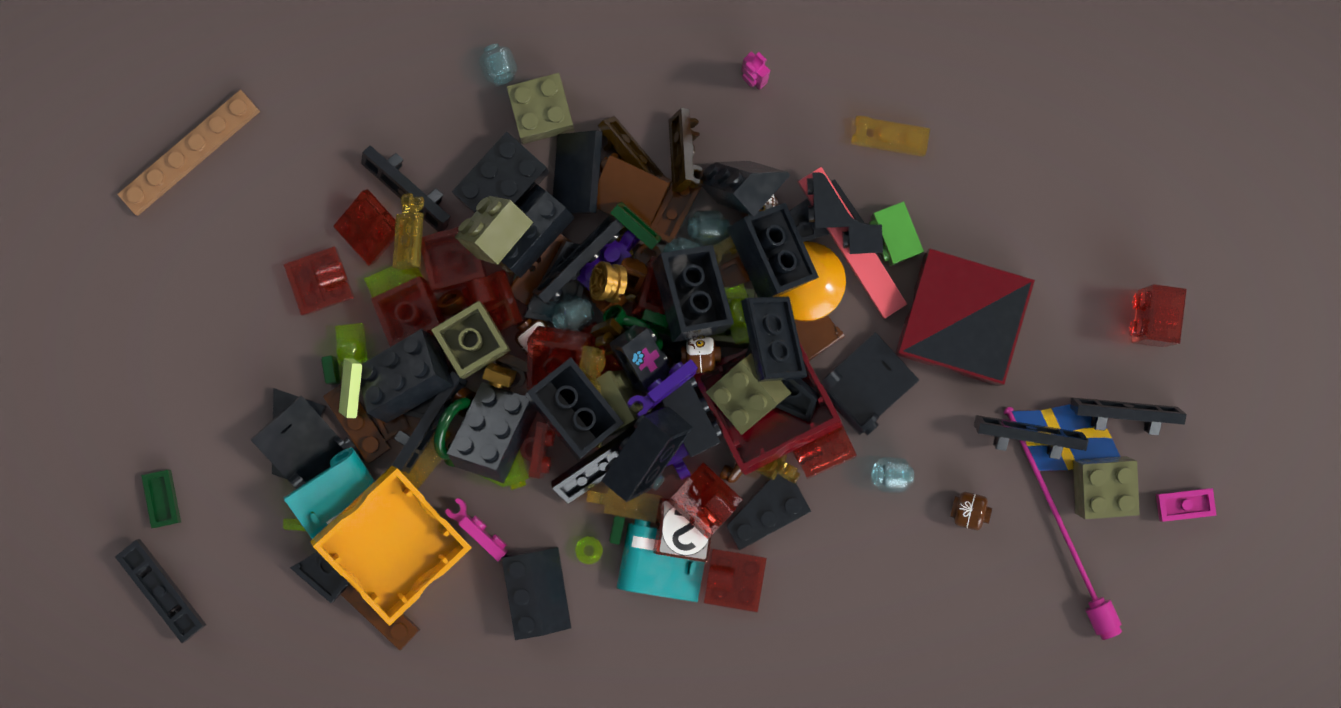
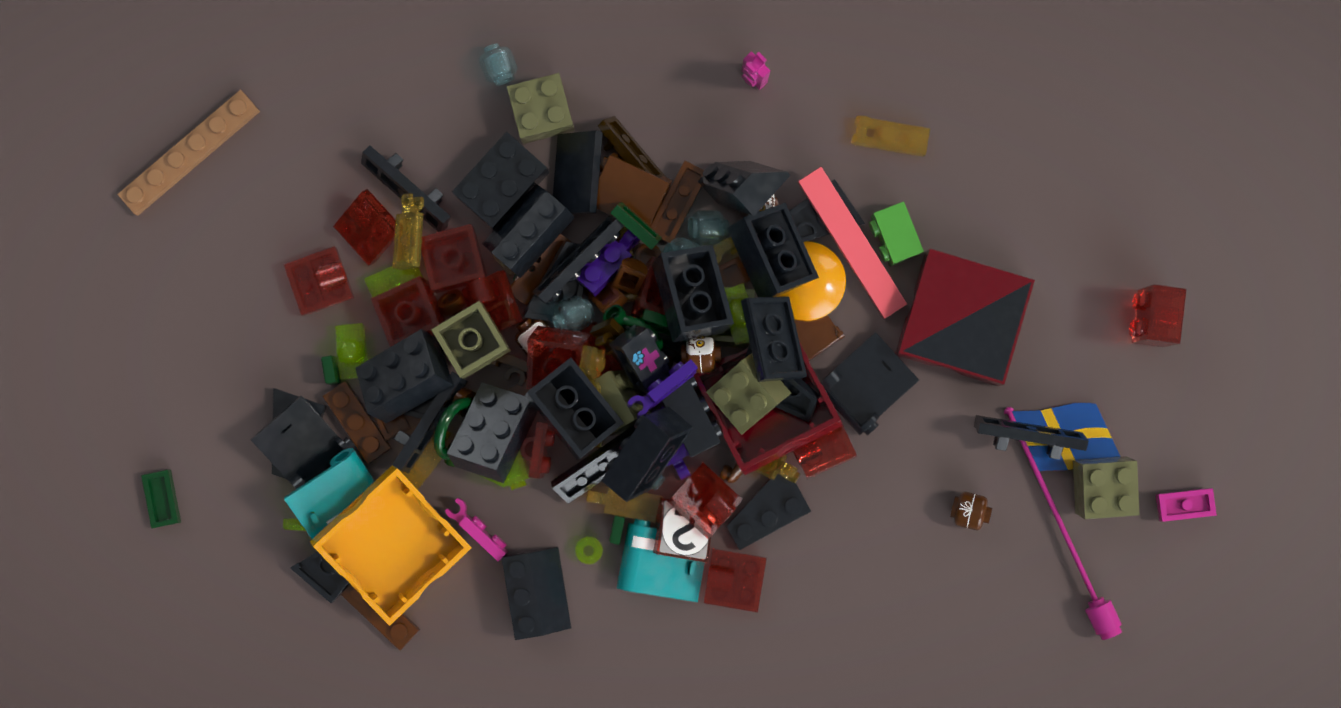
black hinge [115,539,206,643] -> none
yellowish green tile [339,358,362,418] -> none
olive brick [455,196,533,265] -> none
pearl gold plate [482,363,517,388] -> none
pearl gold wheel [589,261,627,303] -> none
dark brown plate [668,107,703,193] -> none
black arch [807,172,883,254] -> none
clear light blue head [871,457,914,493] -> none
black hinge [1070,397,1187,435] -> none

